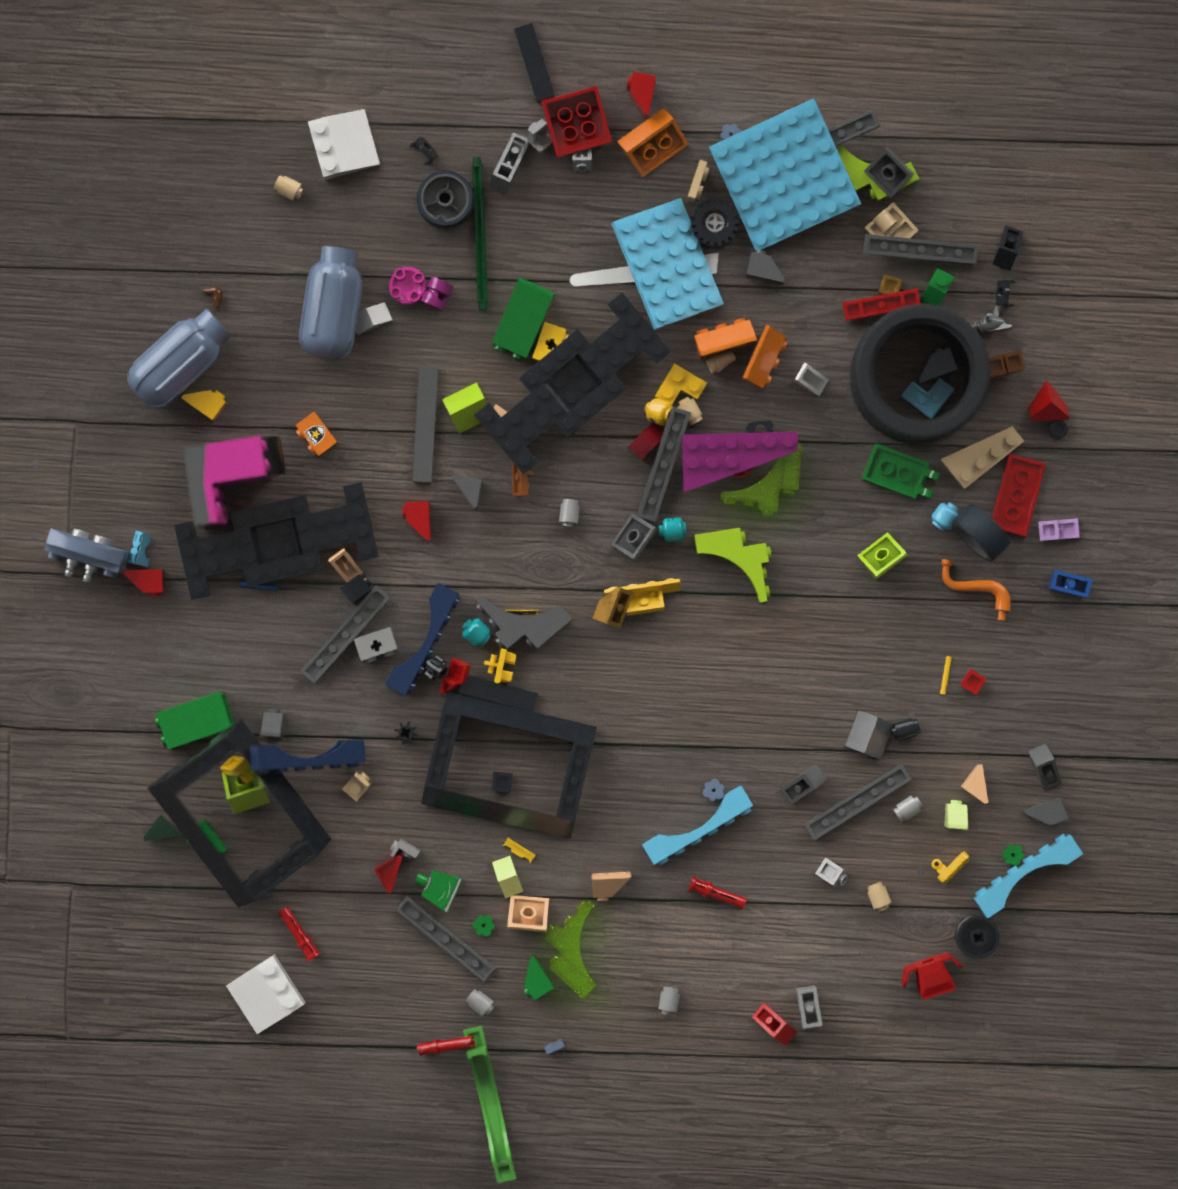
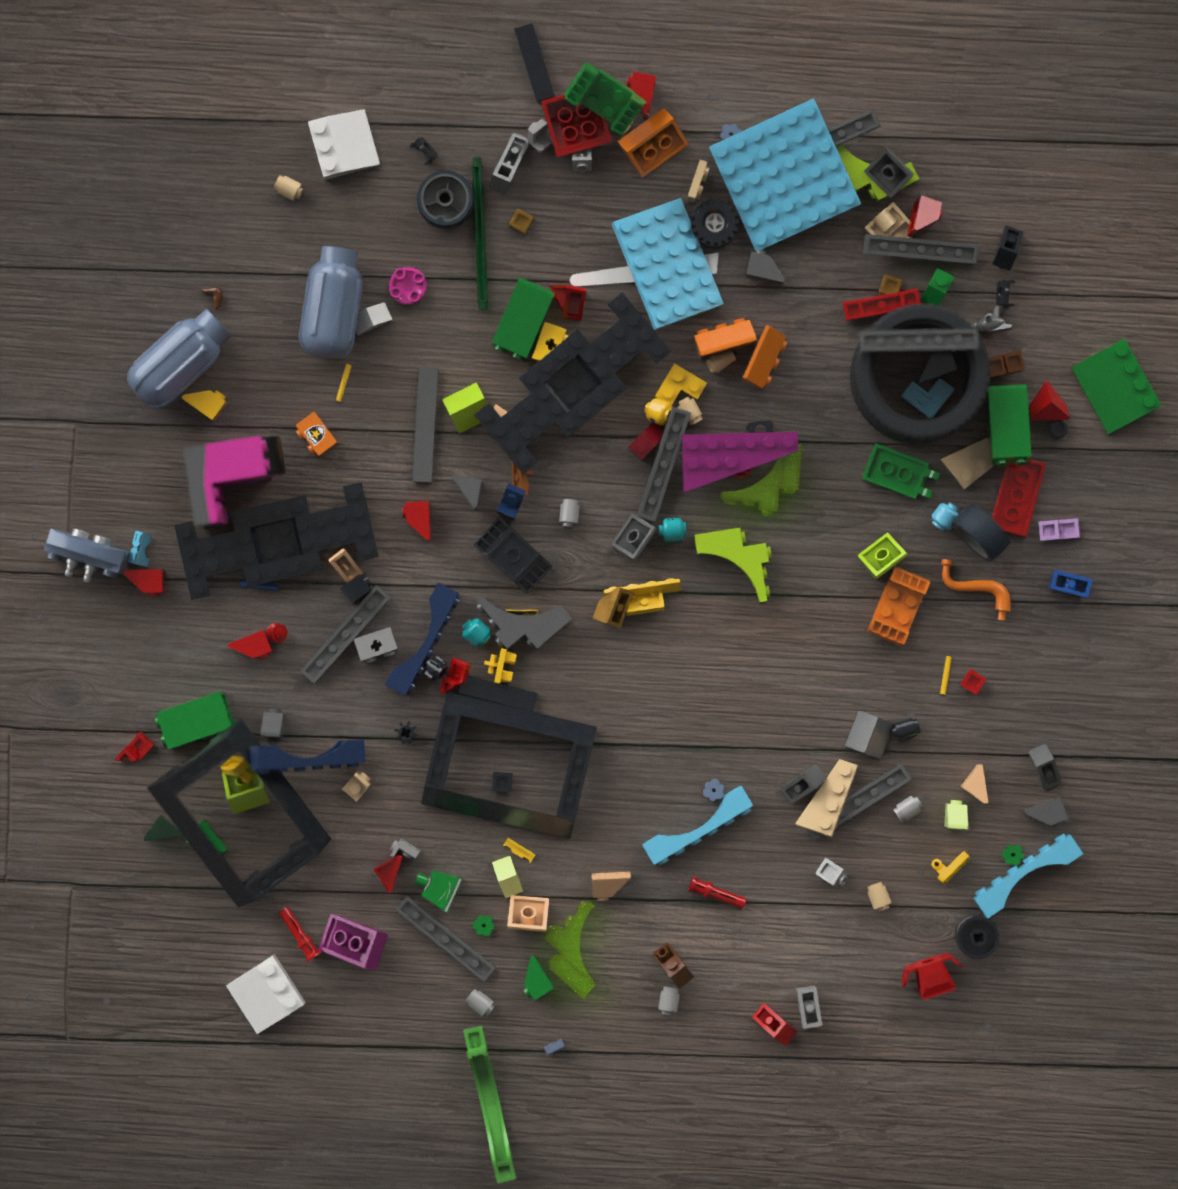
red pin [417,1035,475,1056] -> none
magenta wheel [421,277,454,311] -> none
white slope [793,363,829,396] -> none
none -> red slope [115,732,155,761]
none -> red slope [228,630,273,660]
none -> red wheel [266,623,288,643]
none -> magenta slope [318,913,389,971]
none -> yellow piece [336,364,352,402]
none -> black plate [473,517,553,594]
none -> dark blue slope [497,484,526,520]
none -> pearl gold tile [508,208,534,234]
none -> red slope [549,285,587,321]
none -> green plate [565,62,647,135]
none -> reddish brown slope [653,942,694,989]
none -> tan wing [795,759,858,838]
none -> dark grey plate [860,329,978,352]
none -> orange plate [866,565,930,647]
none -> slope [907,195,943,237]
none -> green slope [985,384,1031,467]
none -> green slope [1071,338,1162,435]

